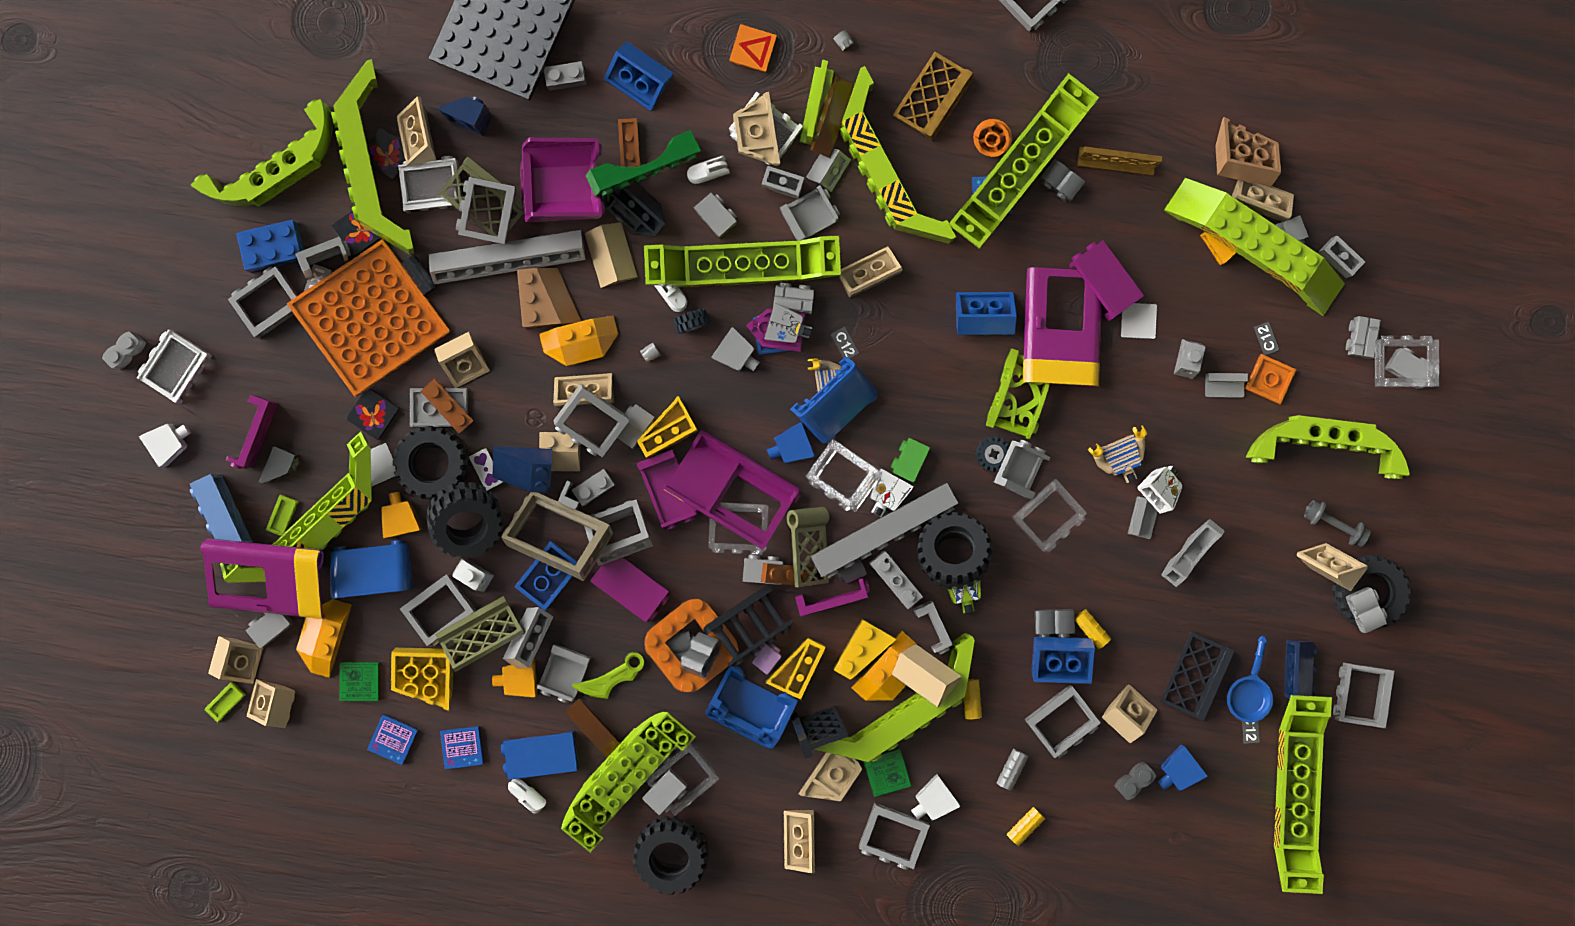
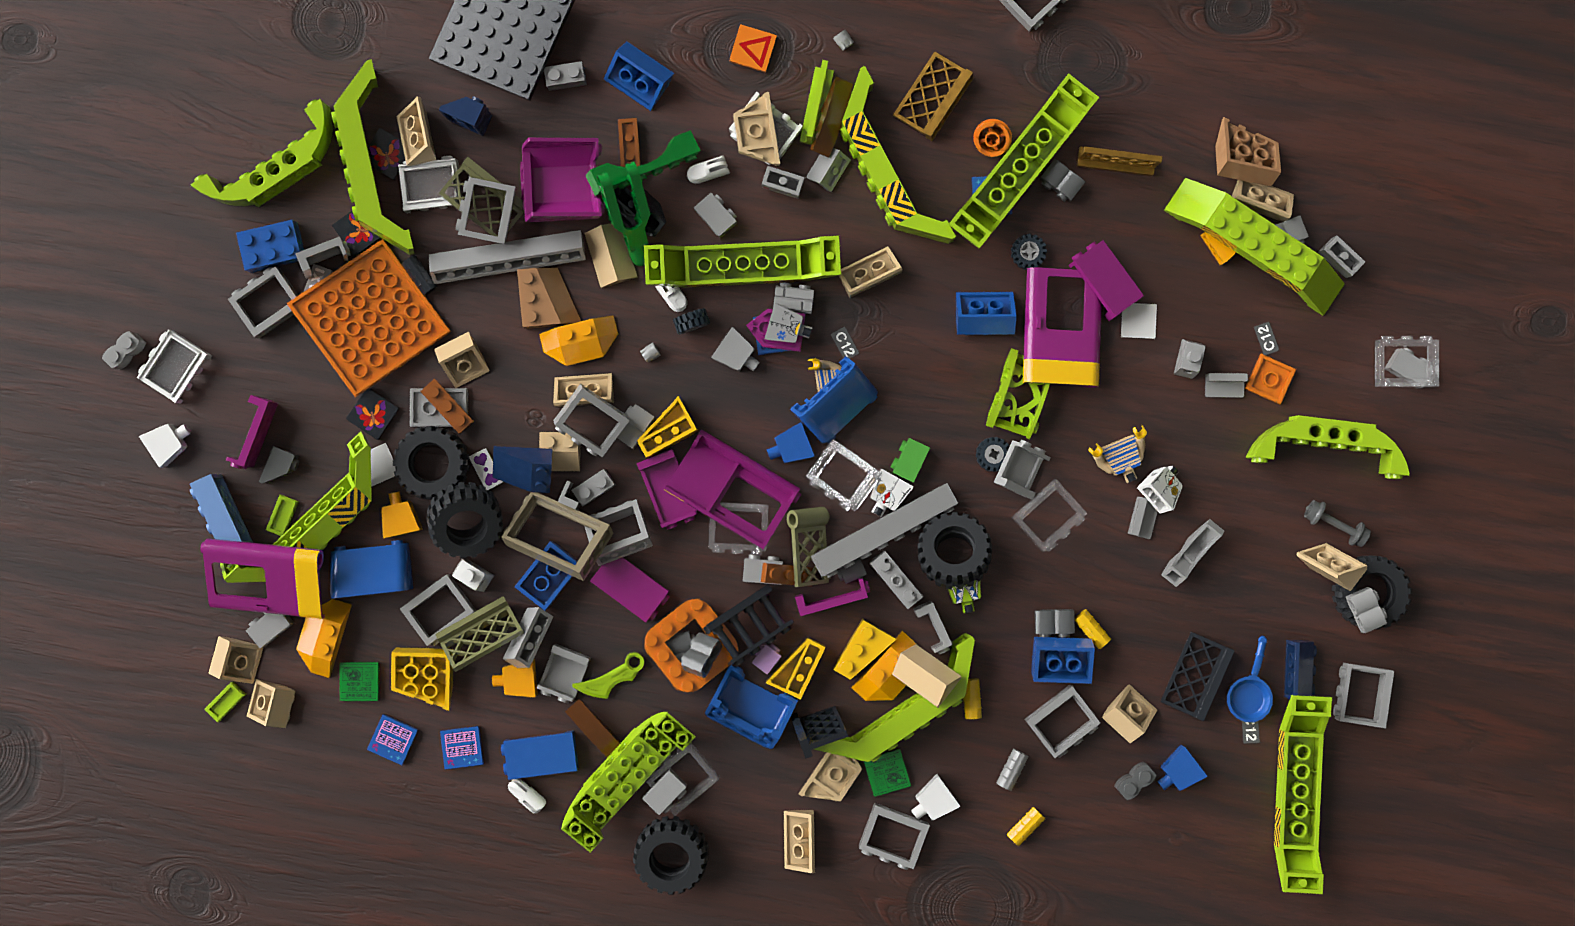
light grey panel [780,186,840,241] -> none
light grey brick [1346,316,1381,359] -> none
none -> green piece [597,161,650,267]
none -> black wheel [1011,234,1047,270]

